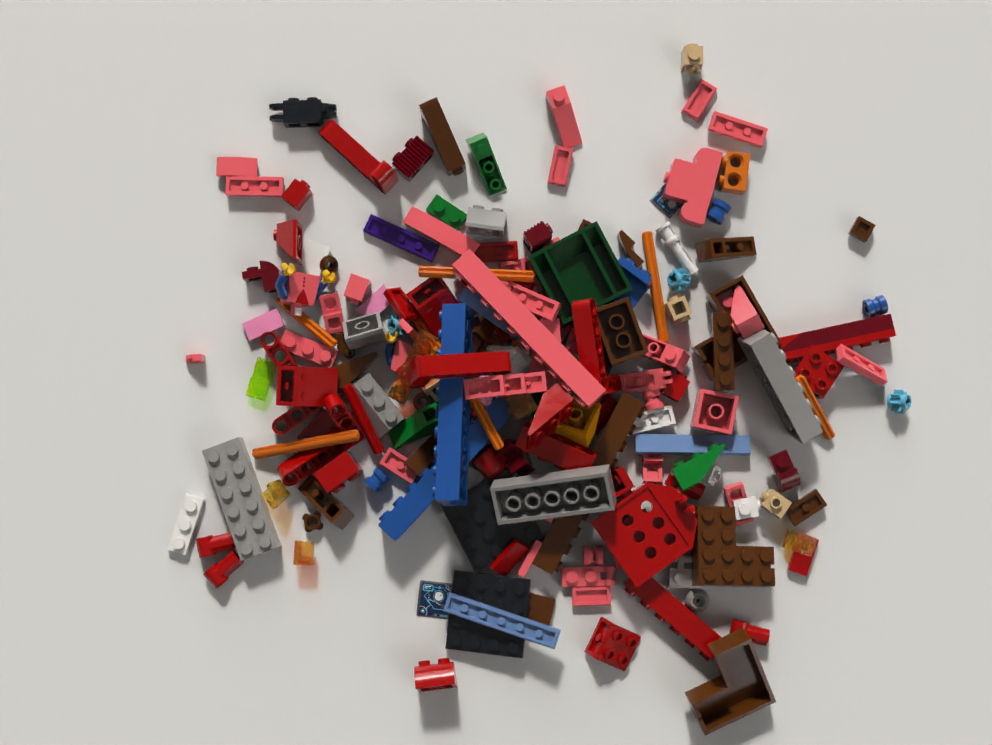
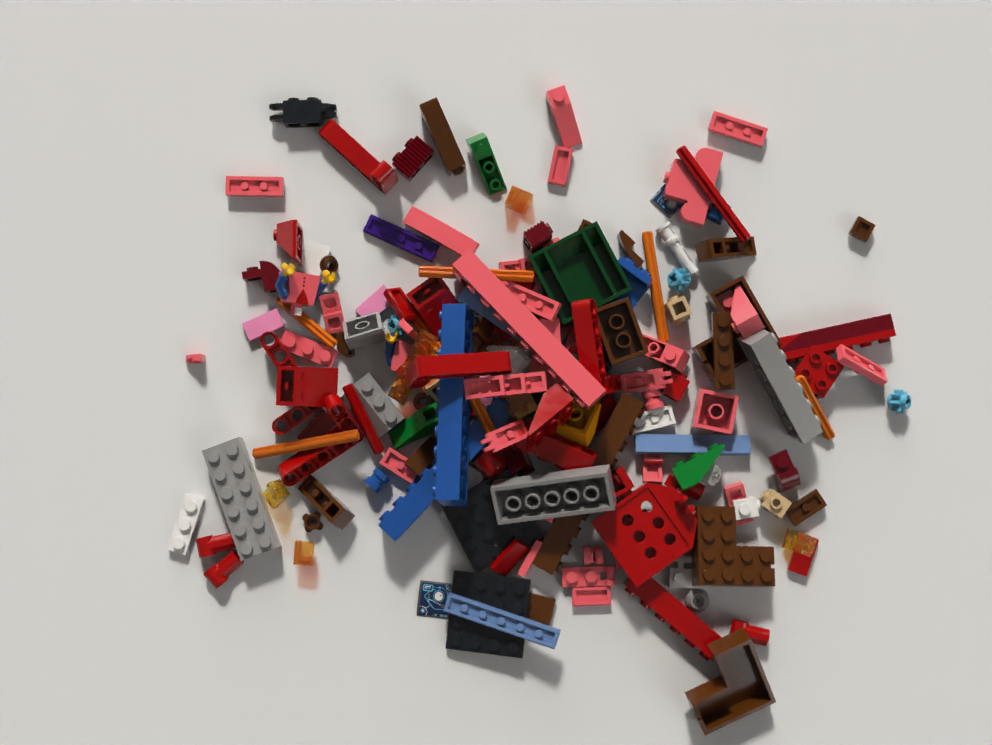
coral slope [216,157,257,177] -> none
clear neon green slope [246,357,276,401] -> none
red brick [281,179,313,211] -> none
red brick [314,450,363,493] -> none
reddish brown slope [330,352,379,395] -> none
coral brick [344,273,371,305] -> none
red brick [414,658,457,692] -> none
green plate [426,194,467,231] -> none
light grey slope [465,205,506,238] -> none
red tile [474,241,518,263] -> none
red bracket [584,617,641,671] -> none
tan brick [681,43,703,75] -> none
coral tile [681,79,717,121] -> none
orange brick [718,151,750,195] -> none
blue wheel [862,295,888,318] -> none
none -> coral hinge [480,418,528,453]
none -> clear orange panel [505,186,533,215]
none -> red axle [676,146,750,242]

